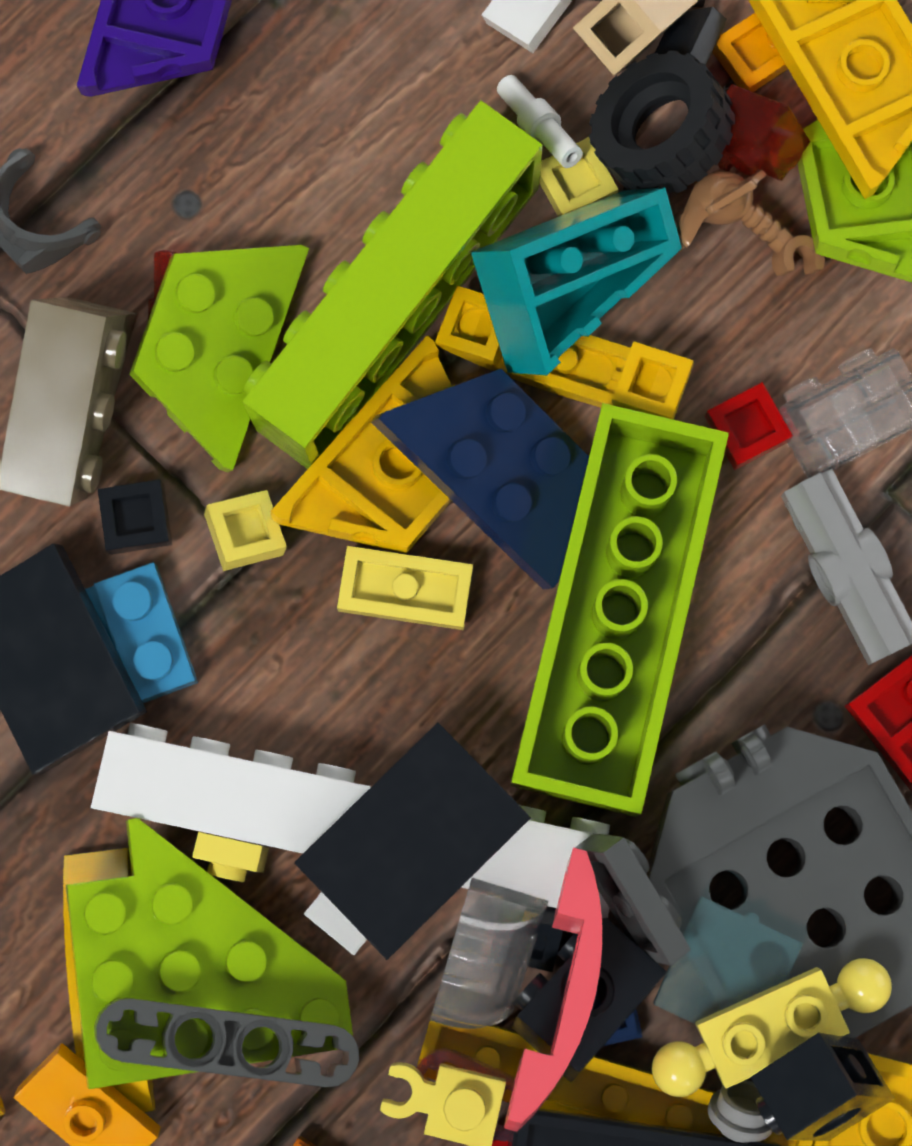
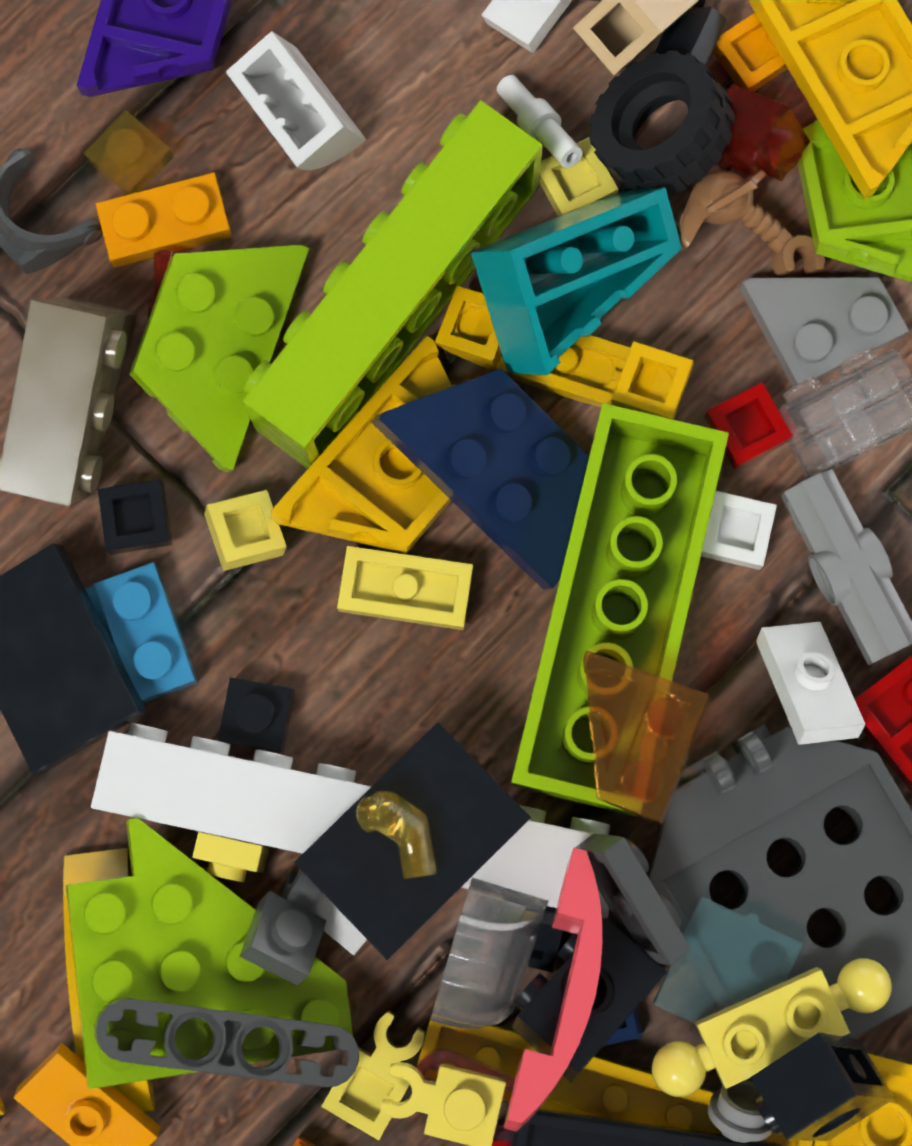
none -> clear yellow plate [84,110,174,195]
none -> light orange plate [95,172,232,268]
none -> black plate [218,677,295,753]
none -> white brick [226,31,366,171]
none -> dark grey plate [239,869,327,985]
none -> light yellow plate [321,1011,425,1140]
none -> clear yellow arm [356,791,437,879]
none -> clear orange wing [583,650,710,824]
none -> white plate [701,491,777,570]
none -> light grey wing [739,277,909,392]
none -> white plate [756,622,865,745]

